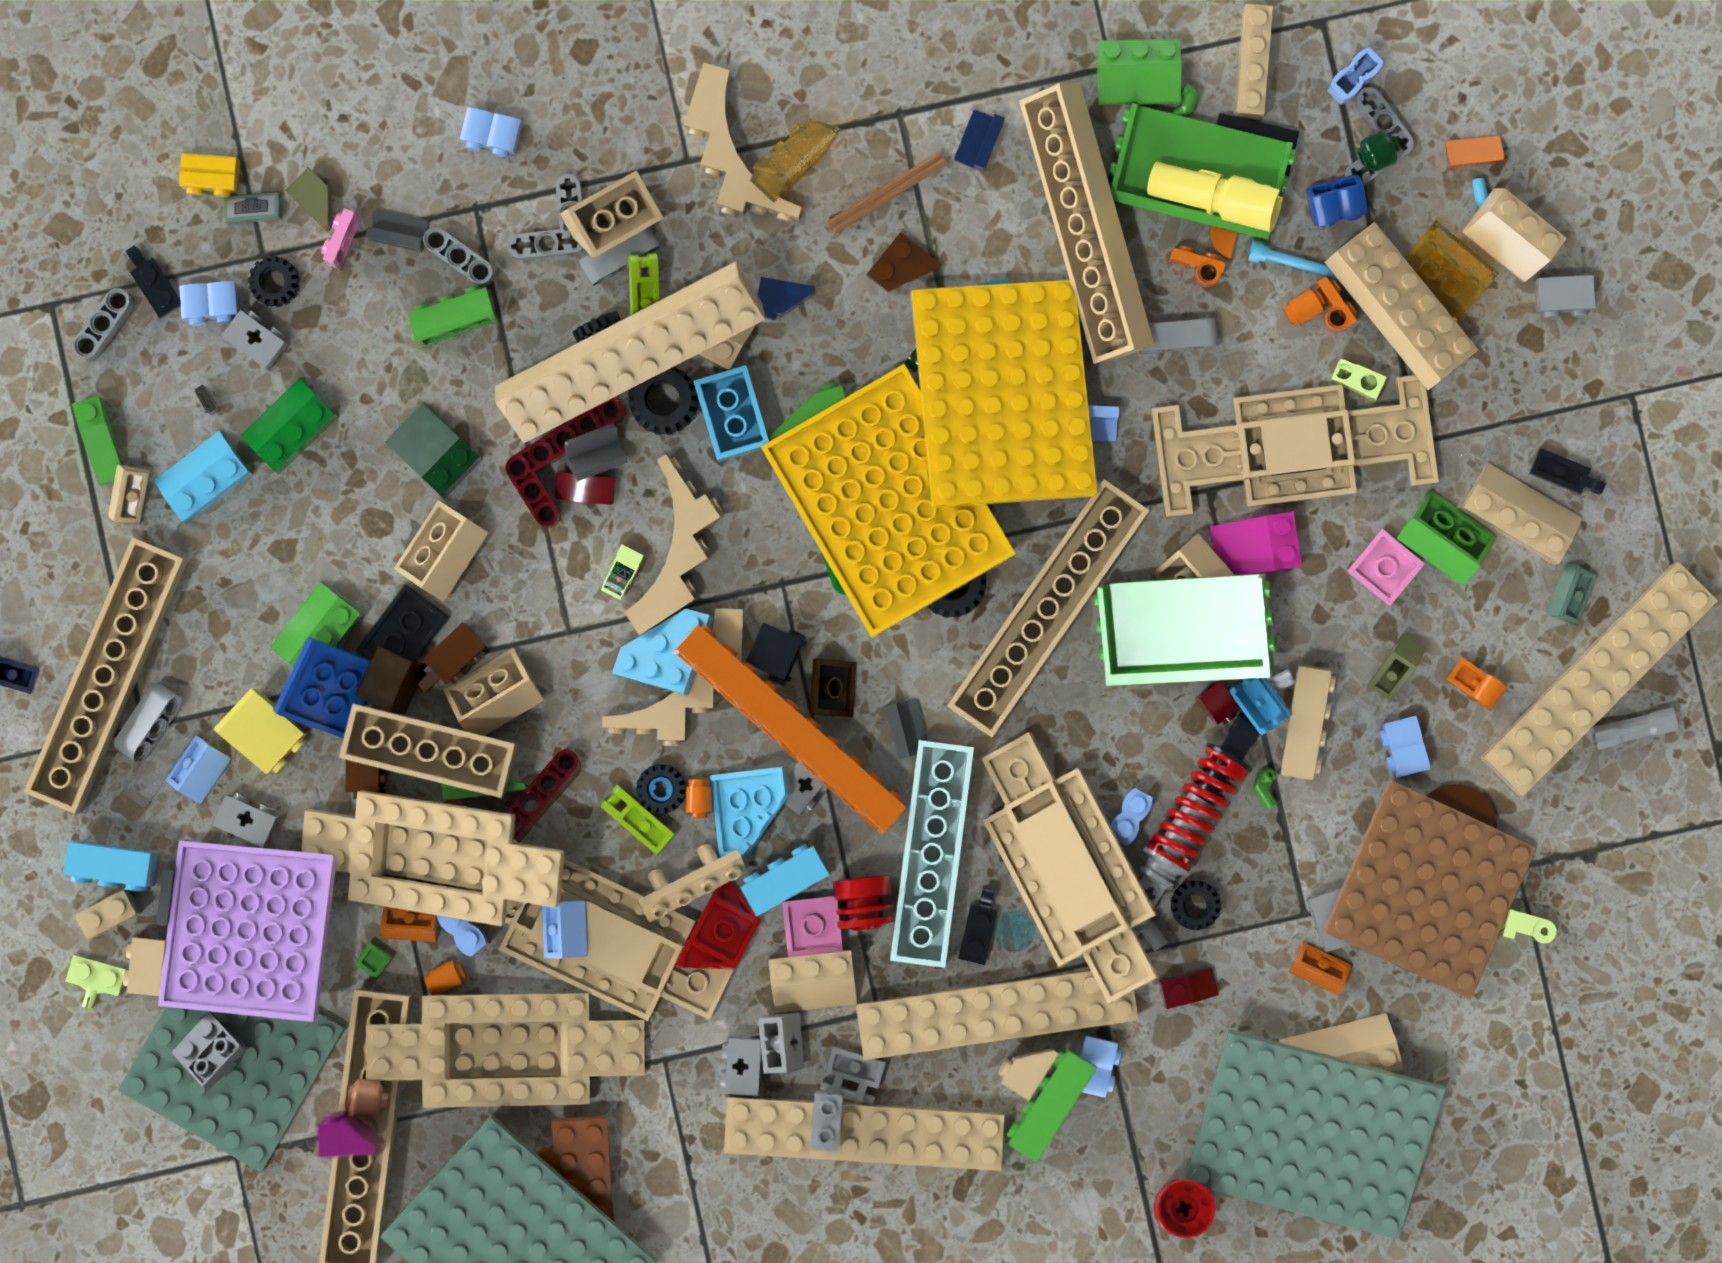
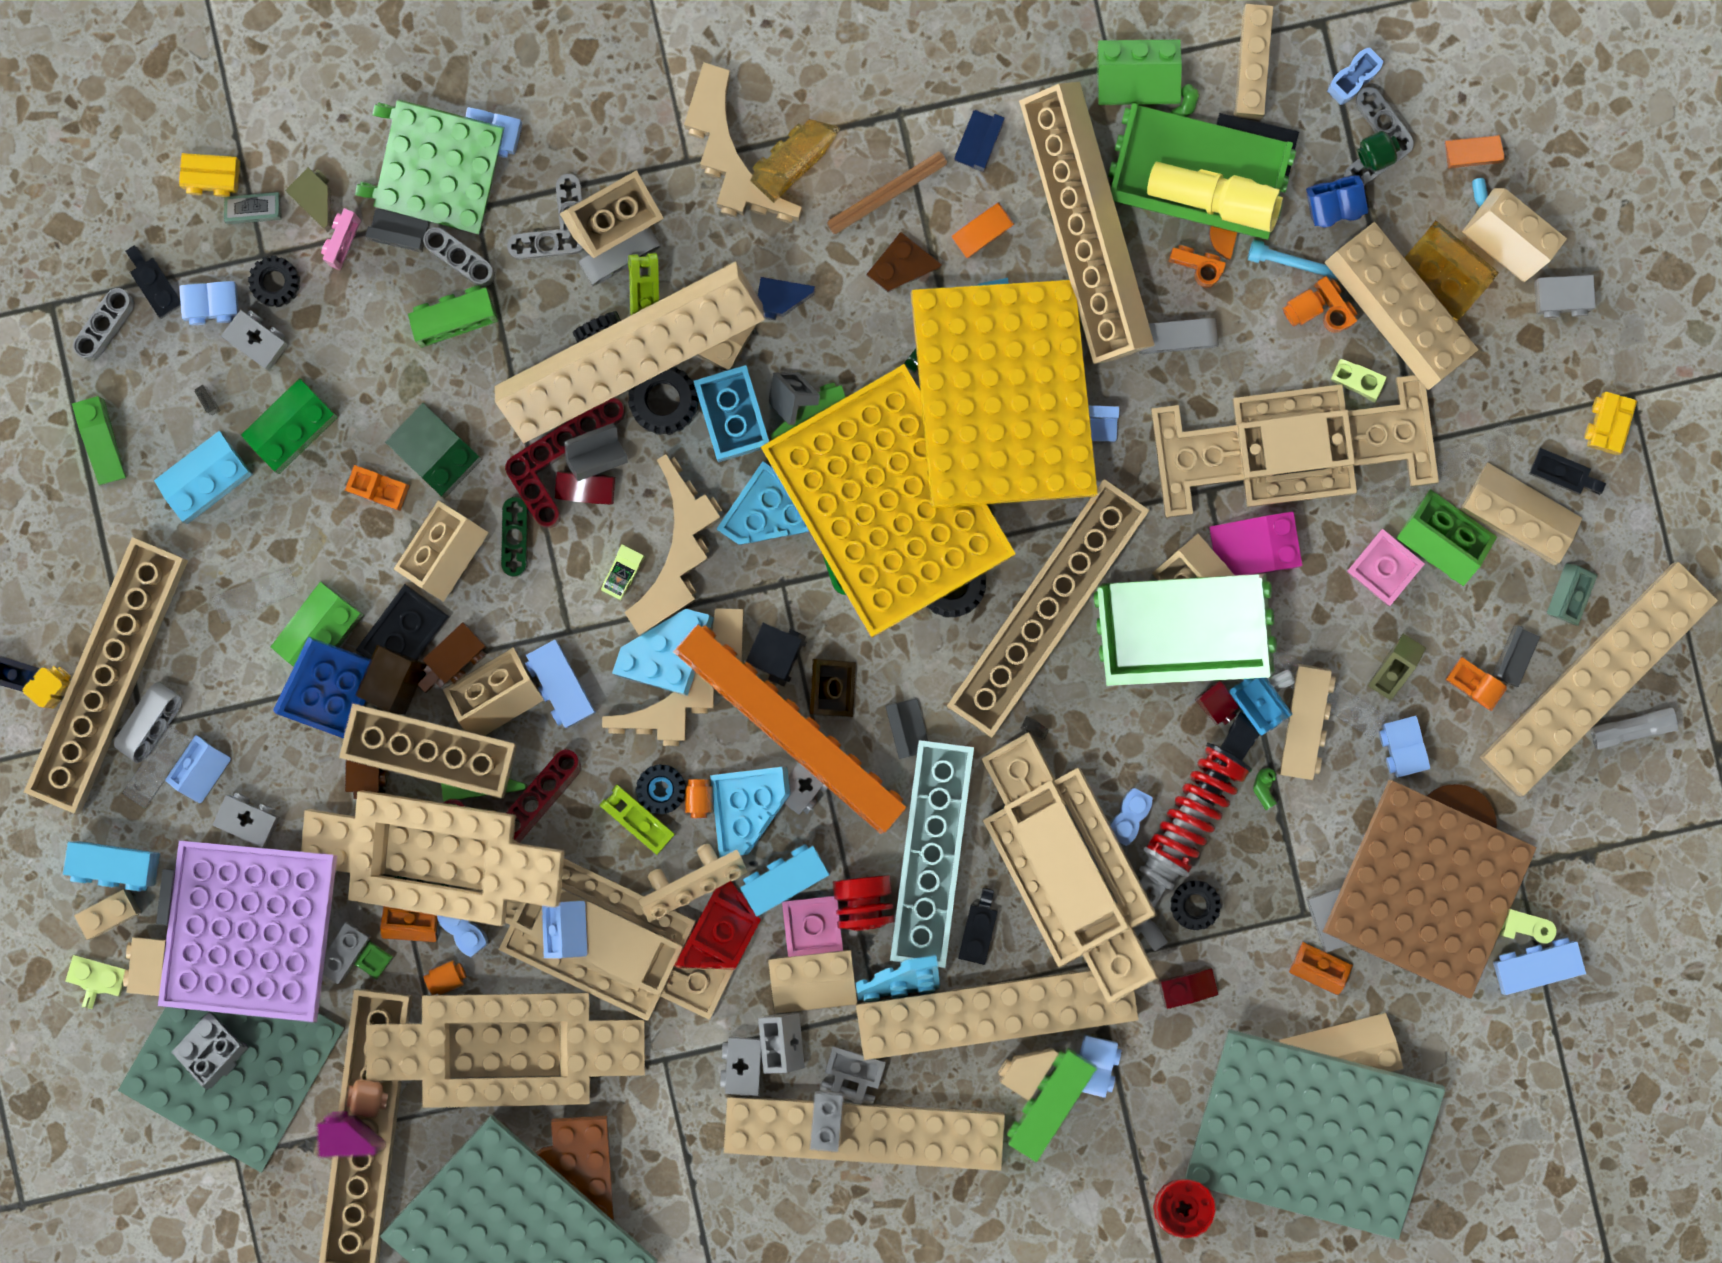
tan slope [108,464,150,524] -> none
light yellow slope [214,688,307,775] -> none
clear light blue piece [993,911,1035,952] -> none
none -> yellow brick [22,666,72,709]
none -> light grey brick [323,922,372,984]
none -> orange slope [345,465,410,511]
none -> plate [355,99,505,234]
none -> dark green beam [501,497,528,577]
none -> light blue brick [525,640,596,728]
none -> medium azure plate [716,461,810,545]
none -> dark grey panel [769,372,820,425]
none -> medium azure plate [856,955,940,1003]
none -> orange slope [951,203,1015,258]
none -> clear smoke tile [1020,716,1049,740]
none -> dark grey panel [1492,625,1540,687]
none -> light blue brick [1493,937,1586,995]
none -> yellow brick [1584,392,1637,455]

